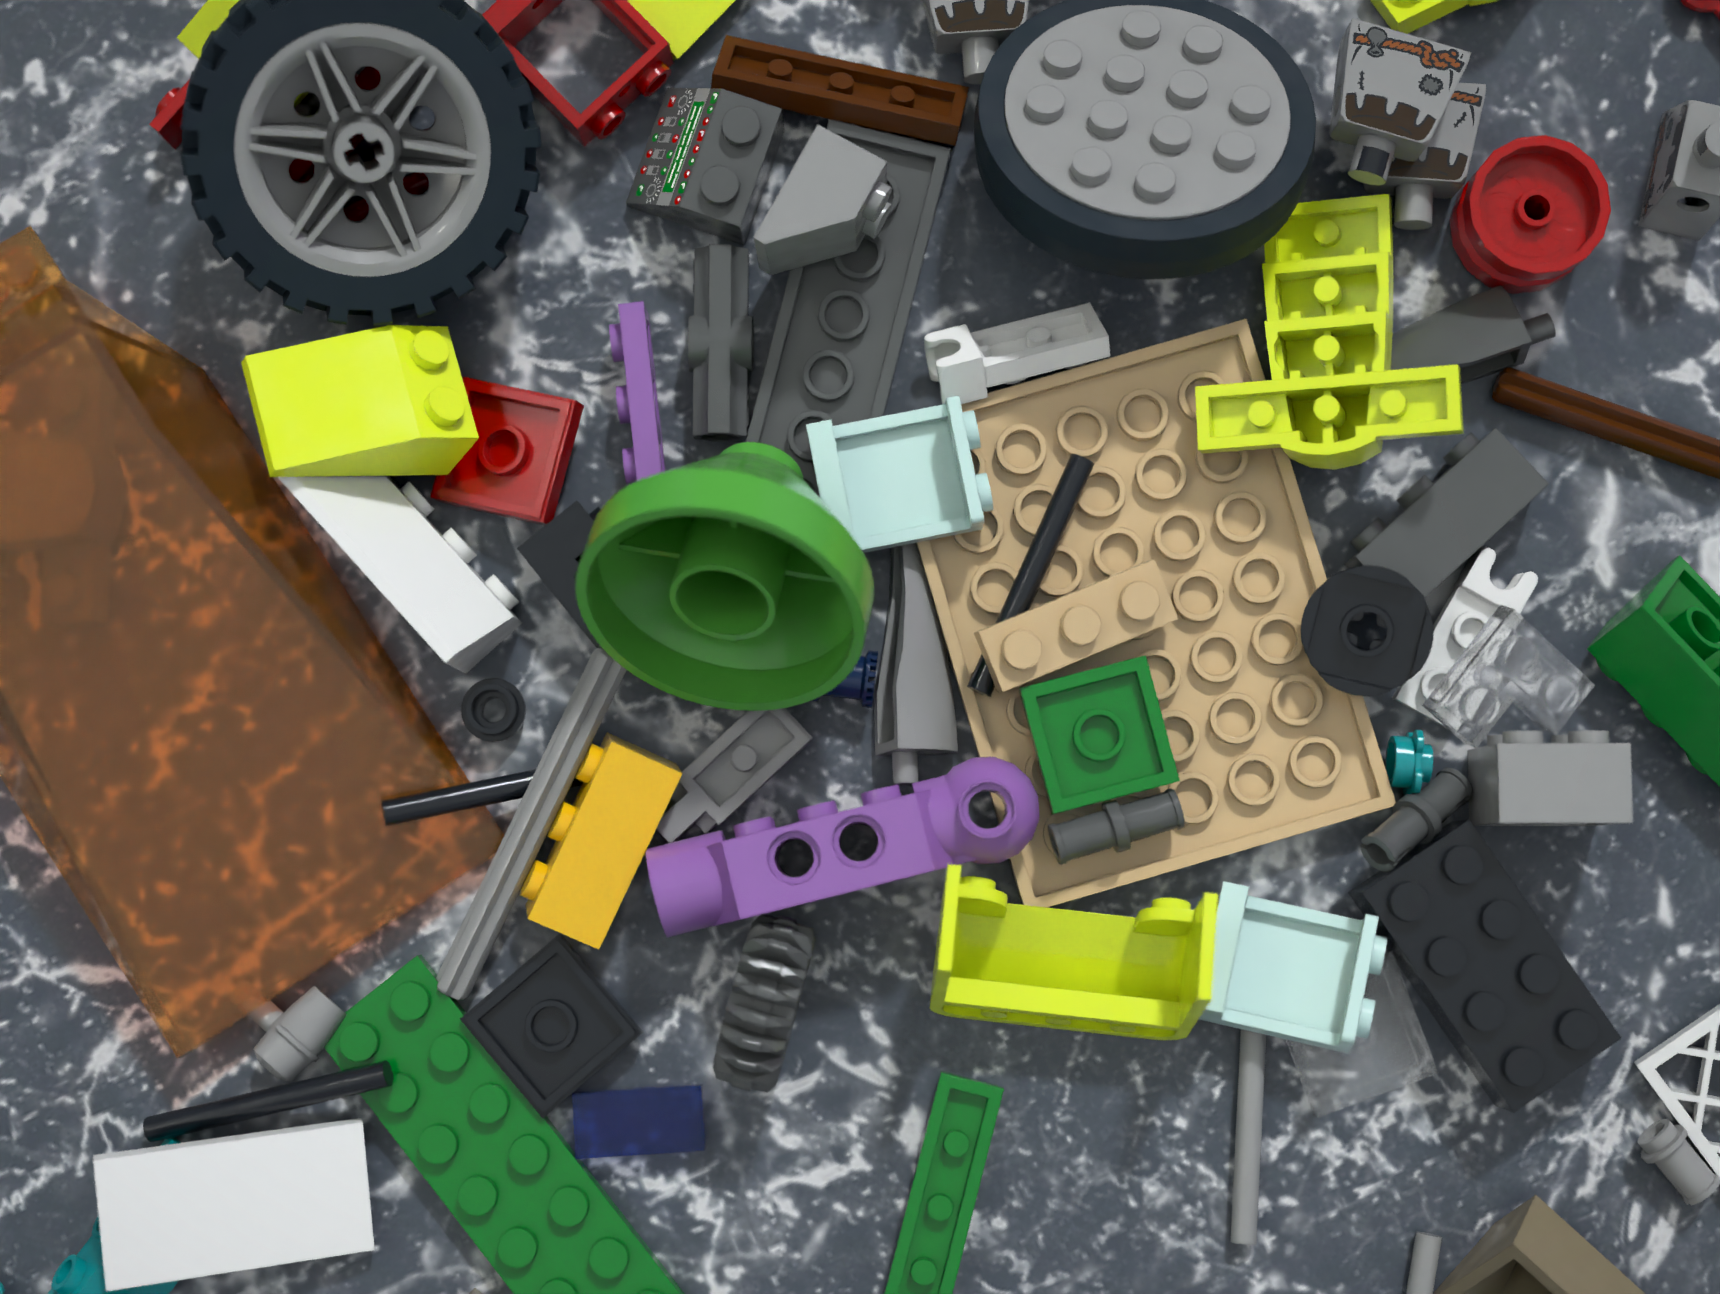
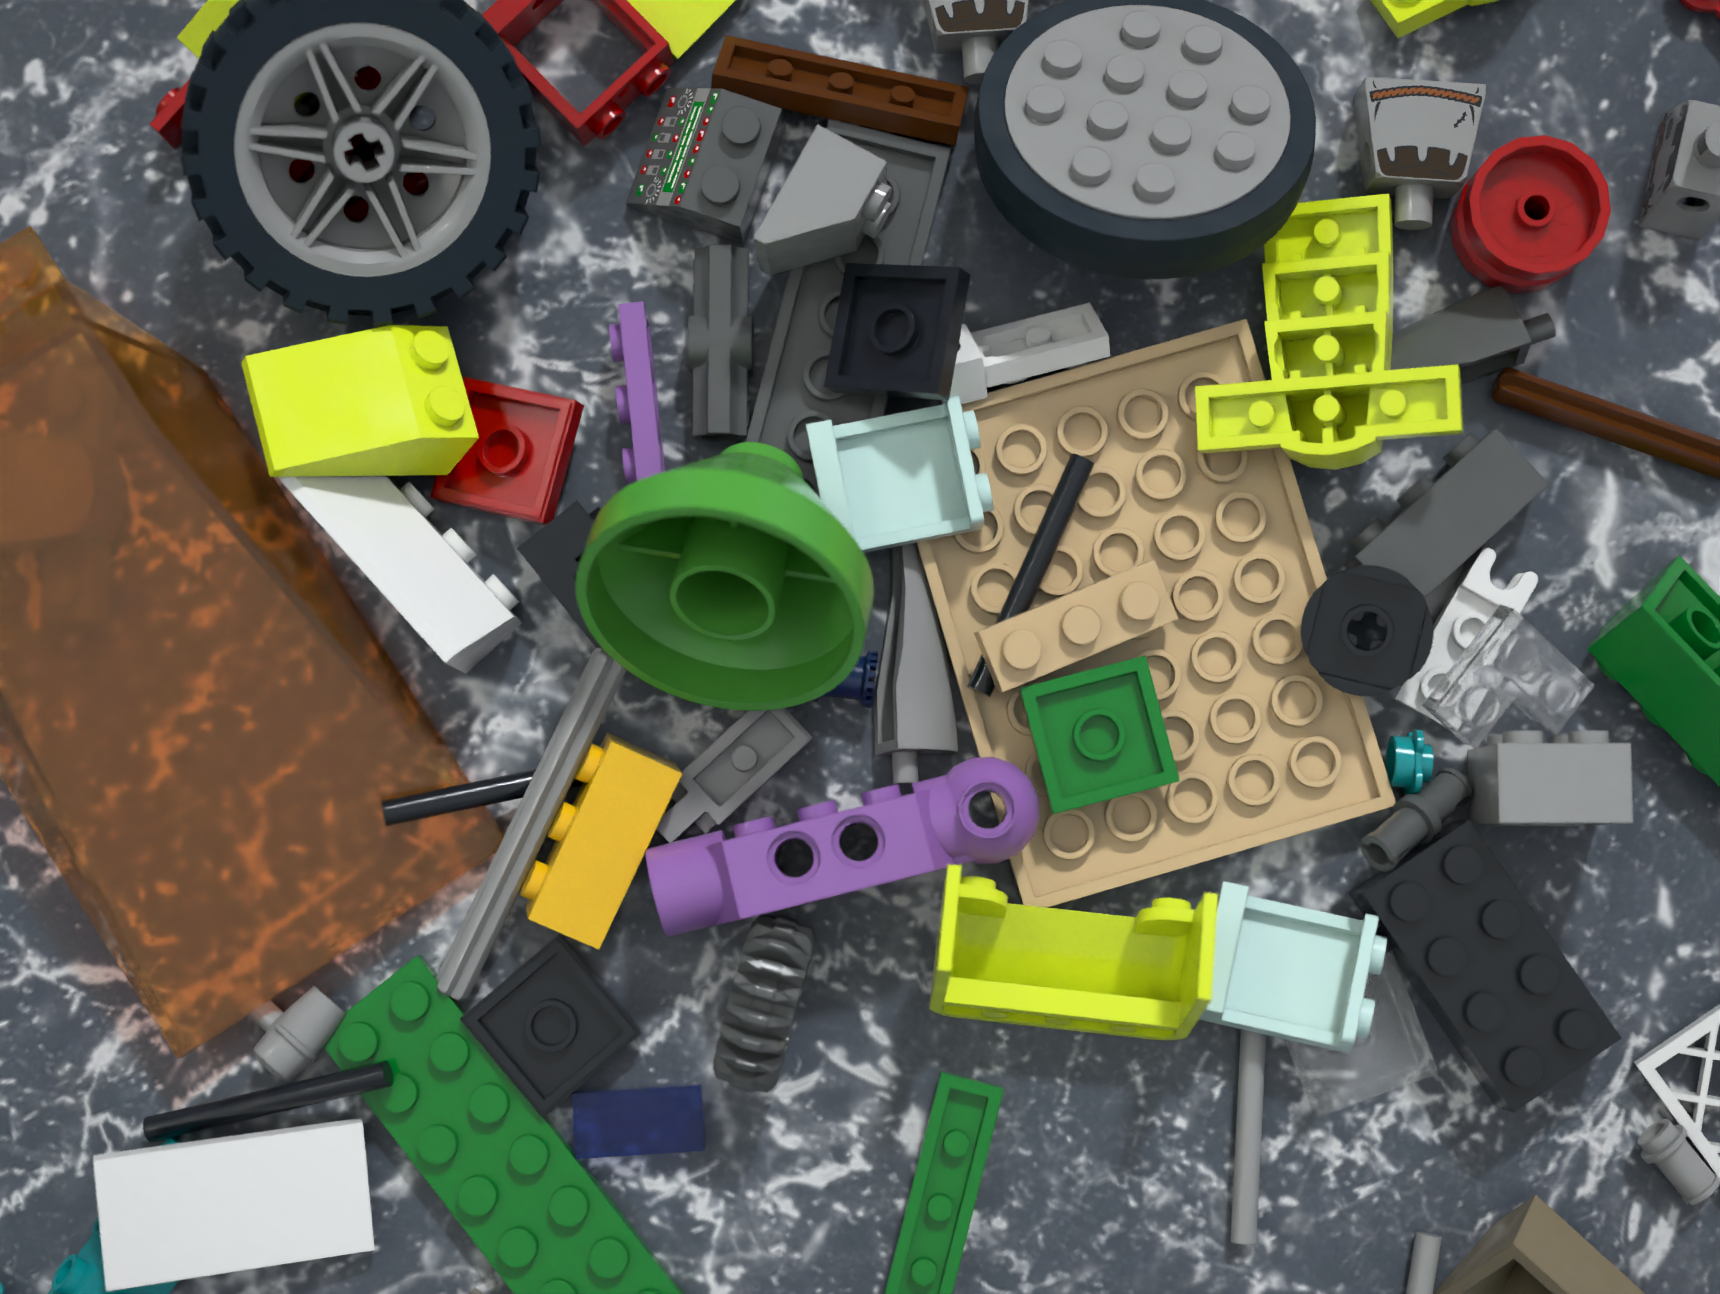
black plate [461,678,526,742] -> none
dark grey pin [1048,788,1185,865] -> none
light grey torso [1329,18,1471,185] -> none
none -> black plate [824,263,971,400]

